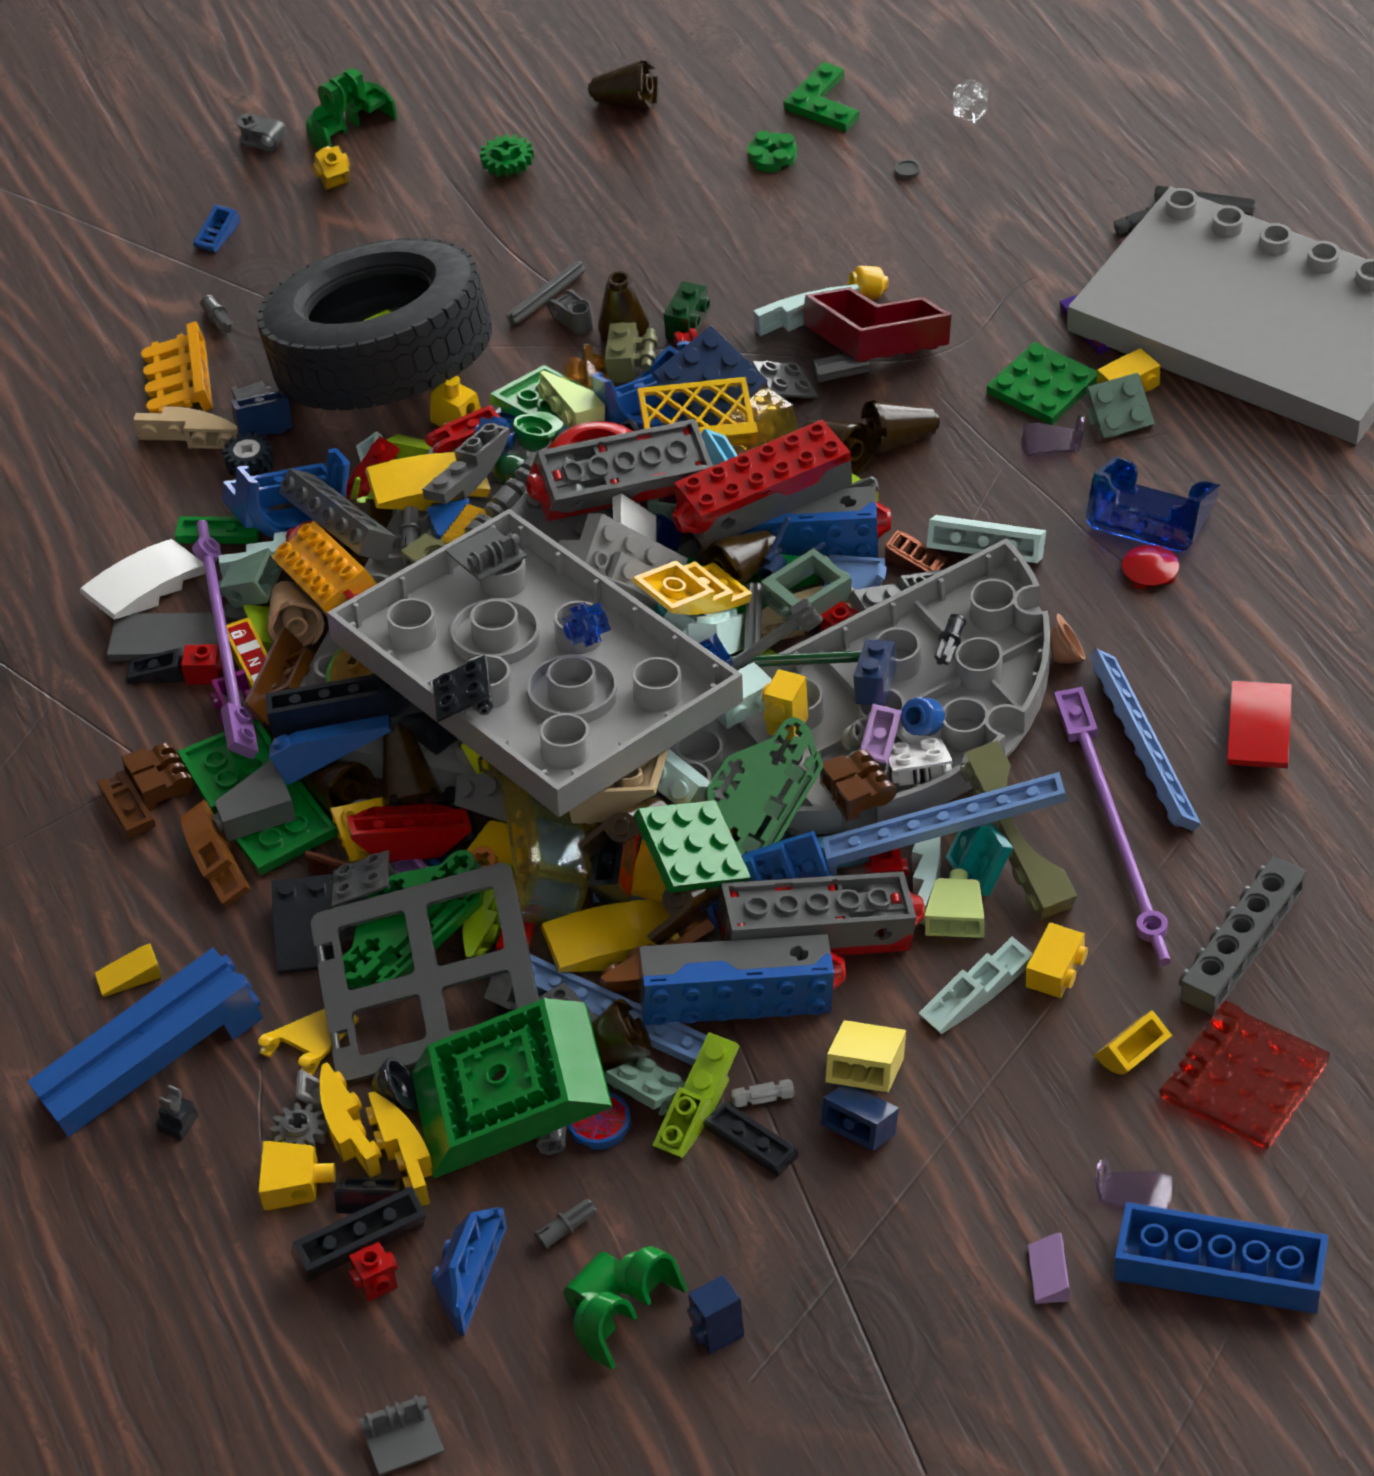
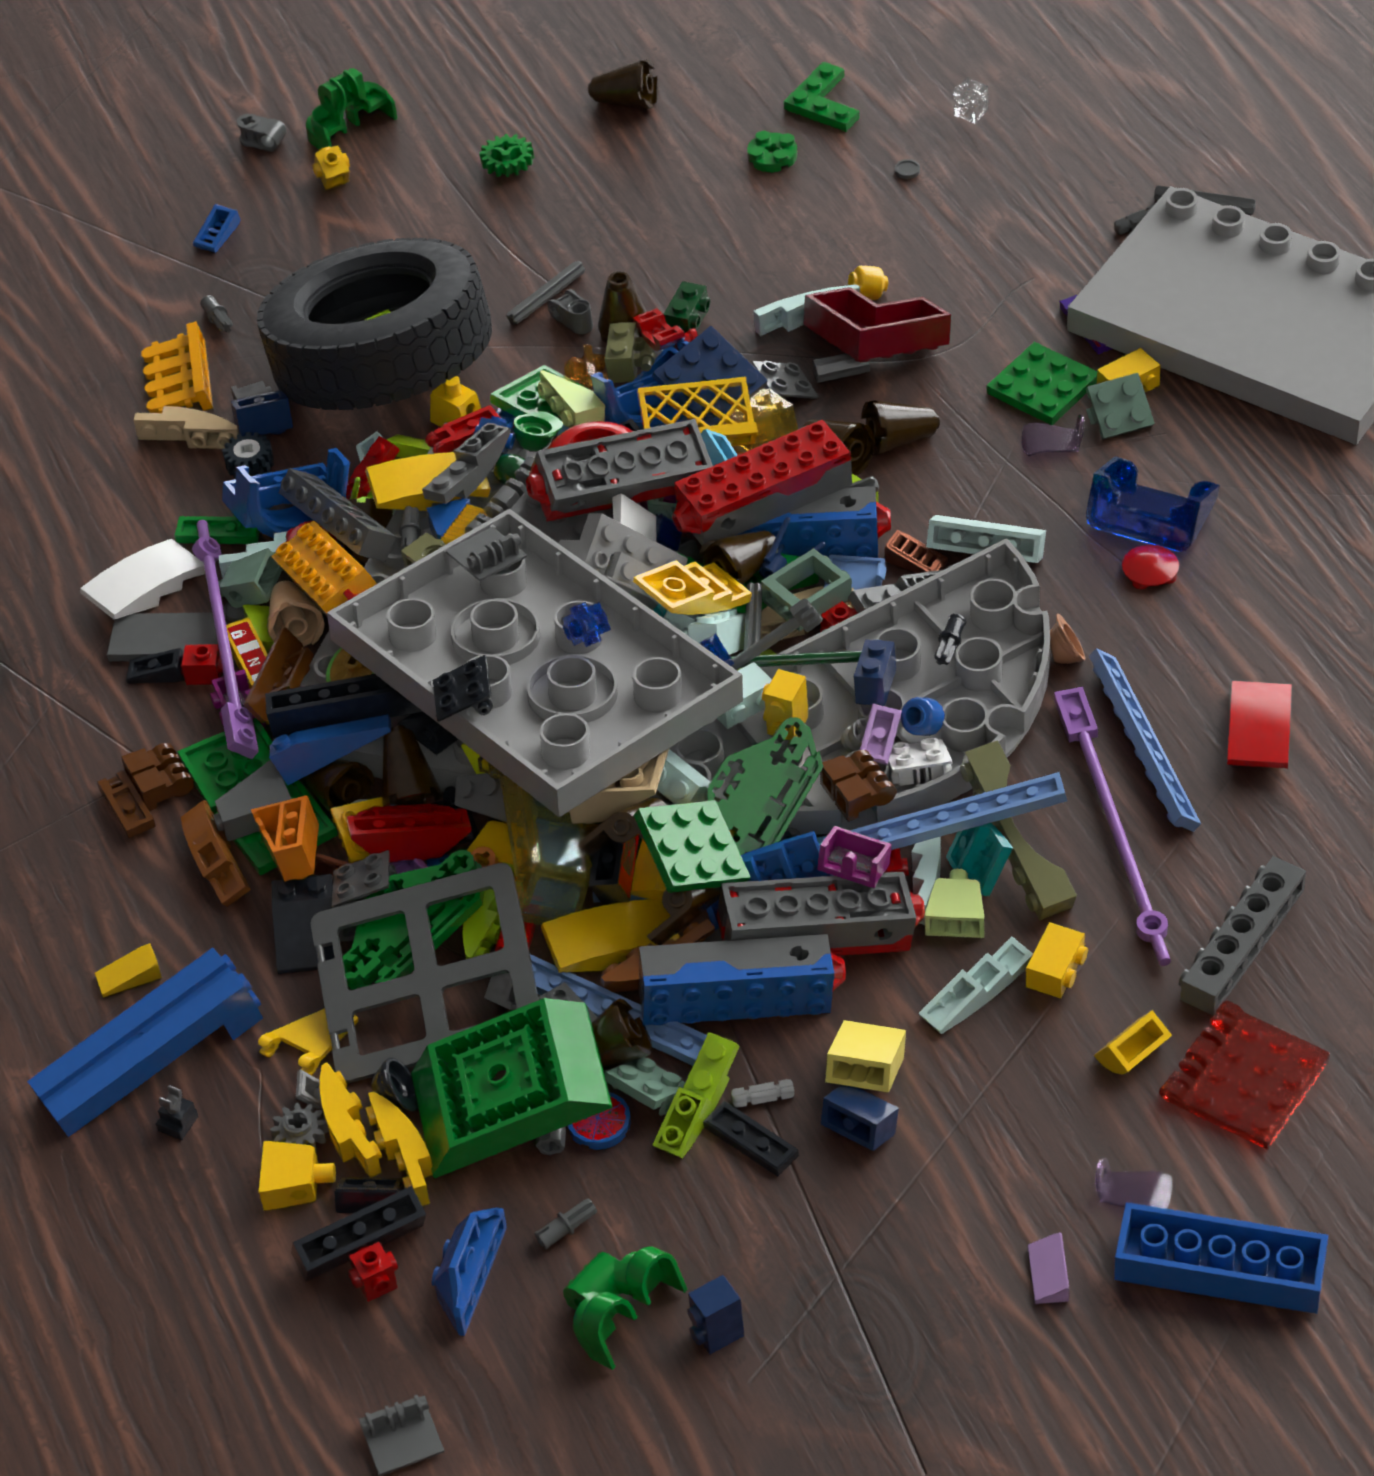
none -> orange wedge [251,795,319,881]
none -> red slope [633,308,685,351]
none -> magenta window [817,826,892,889]

